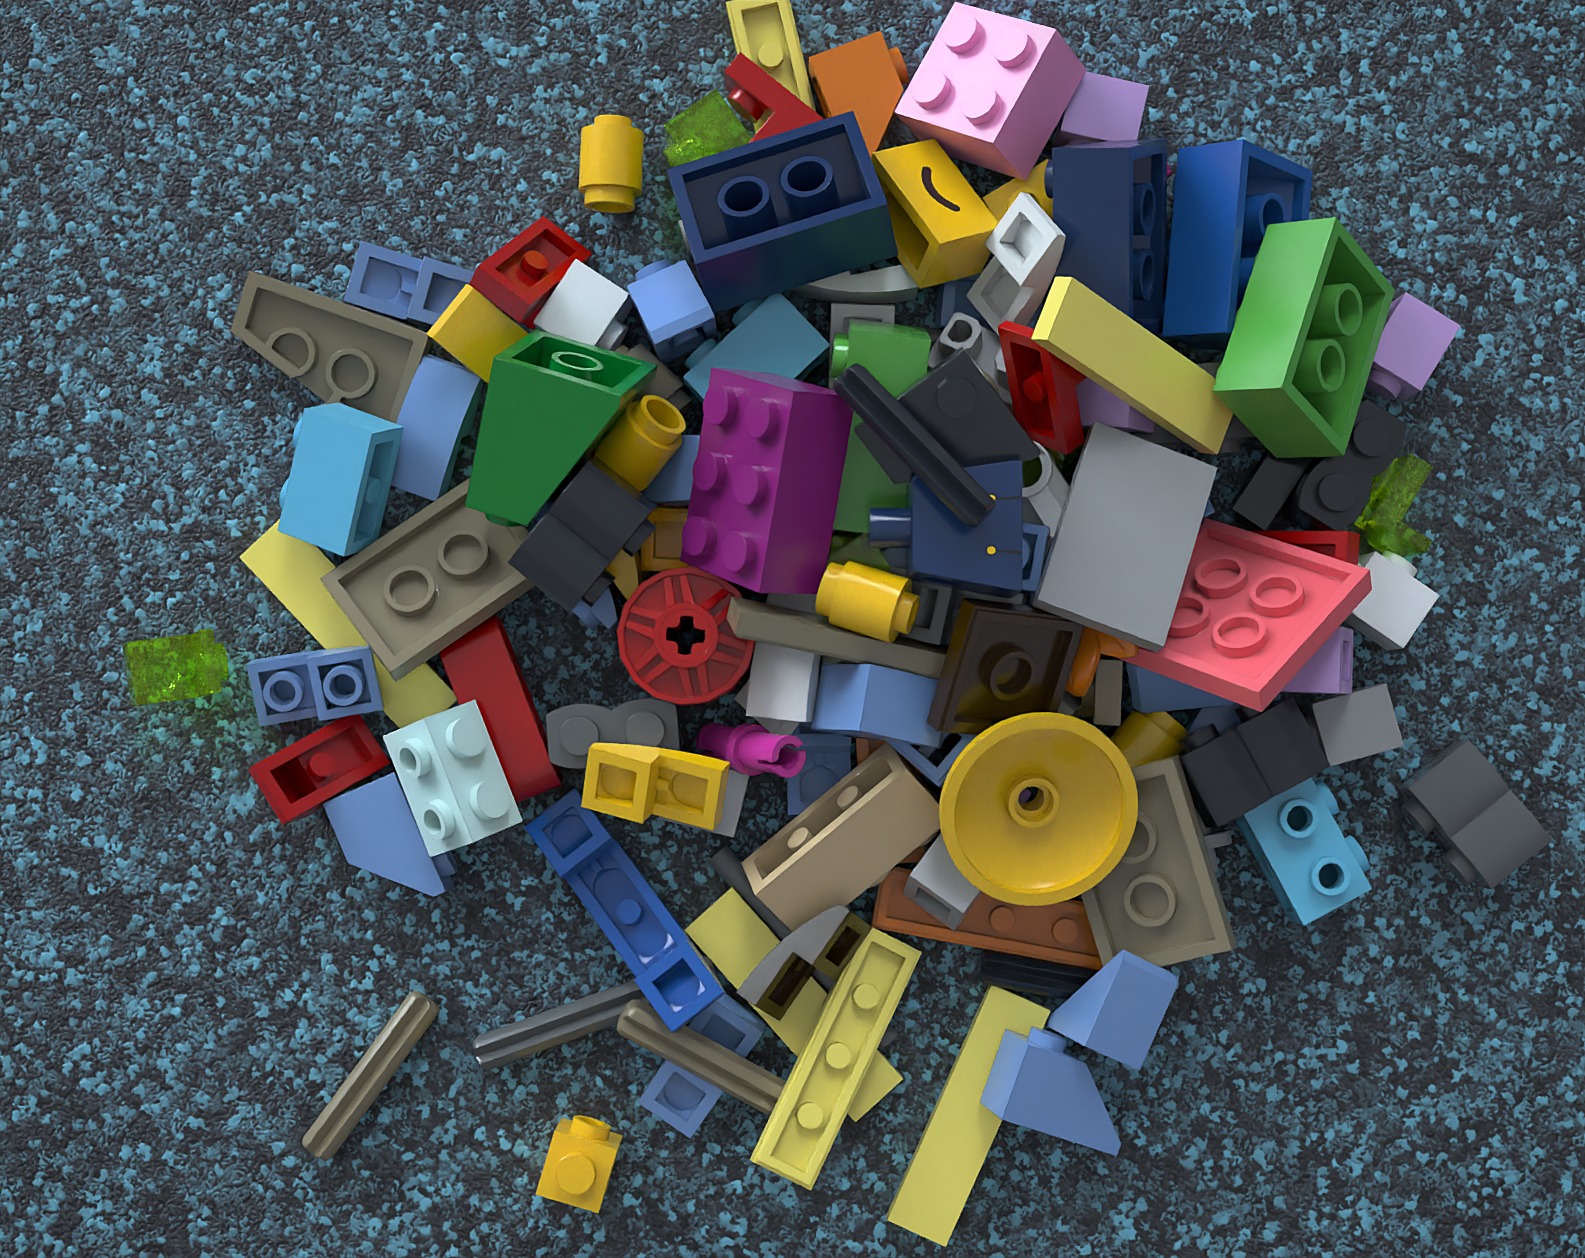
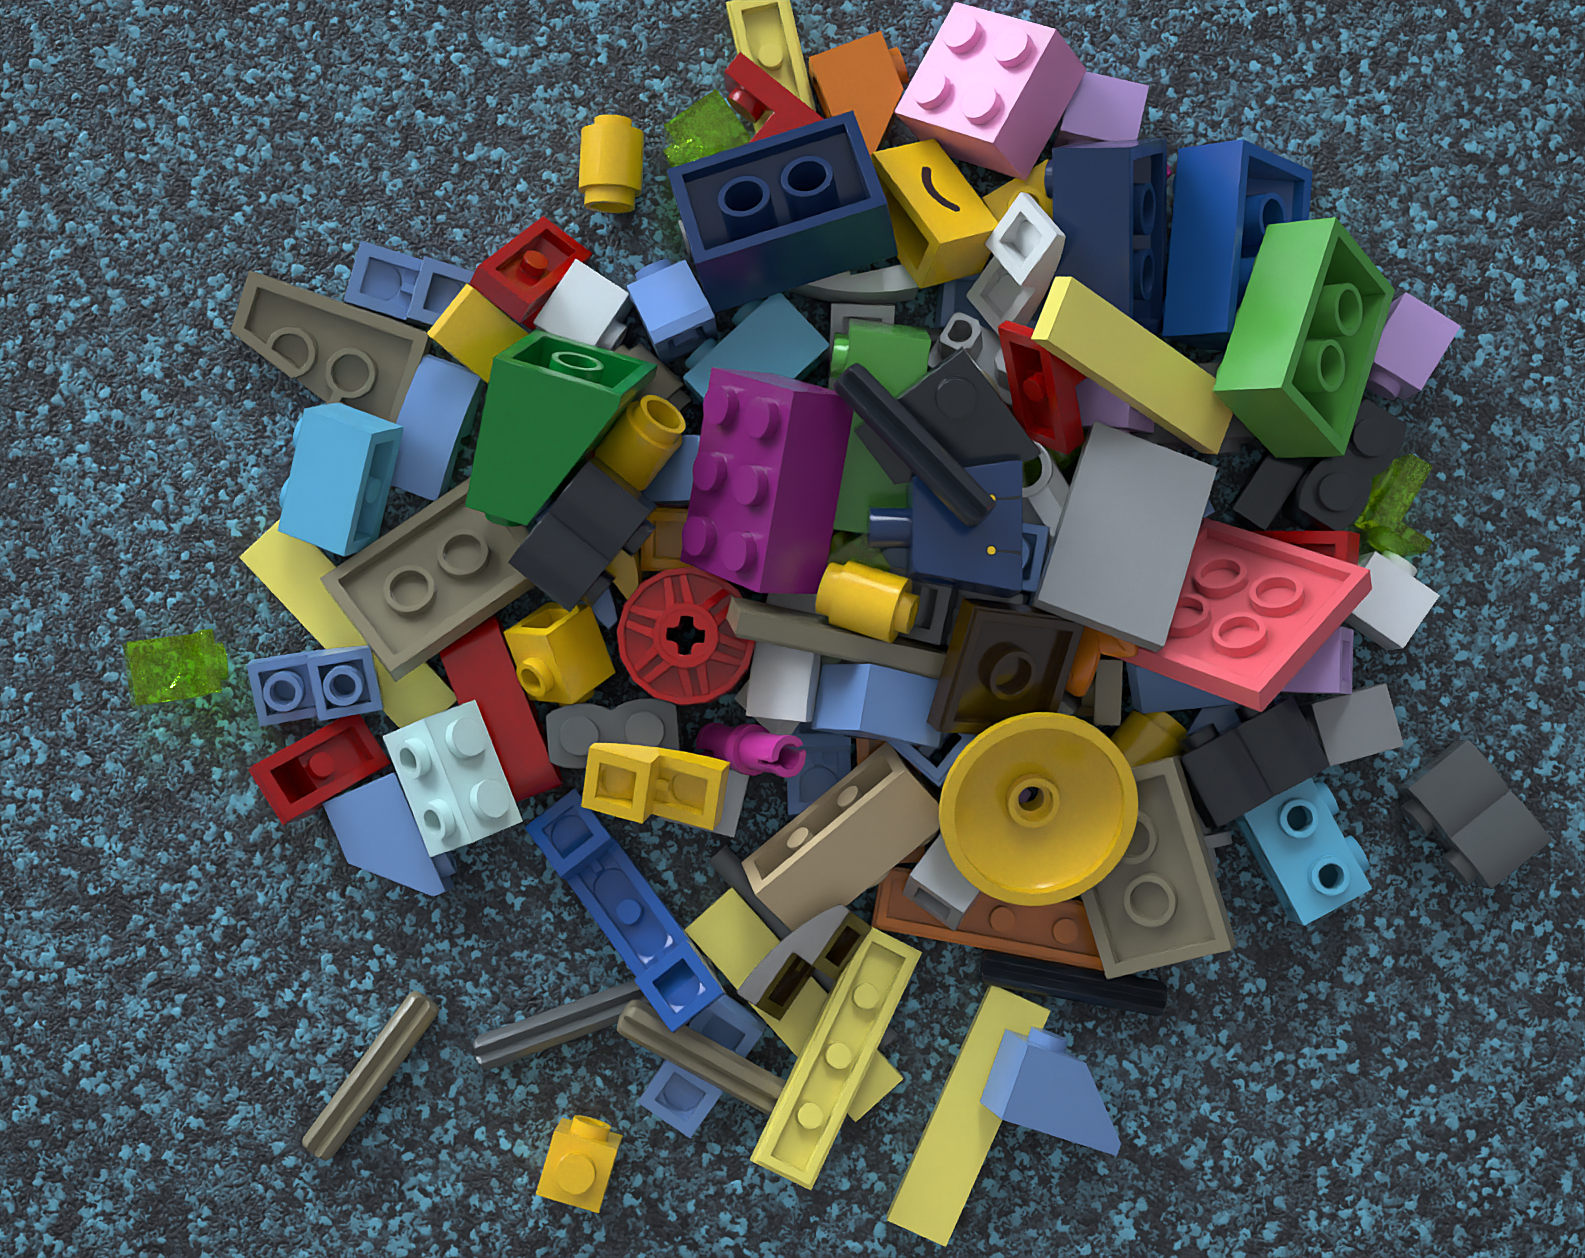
medium blue slope [1048,950,1177,1071] -> none
none -> yellow brick [503,602,615,707]

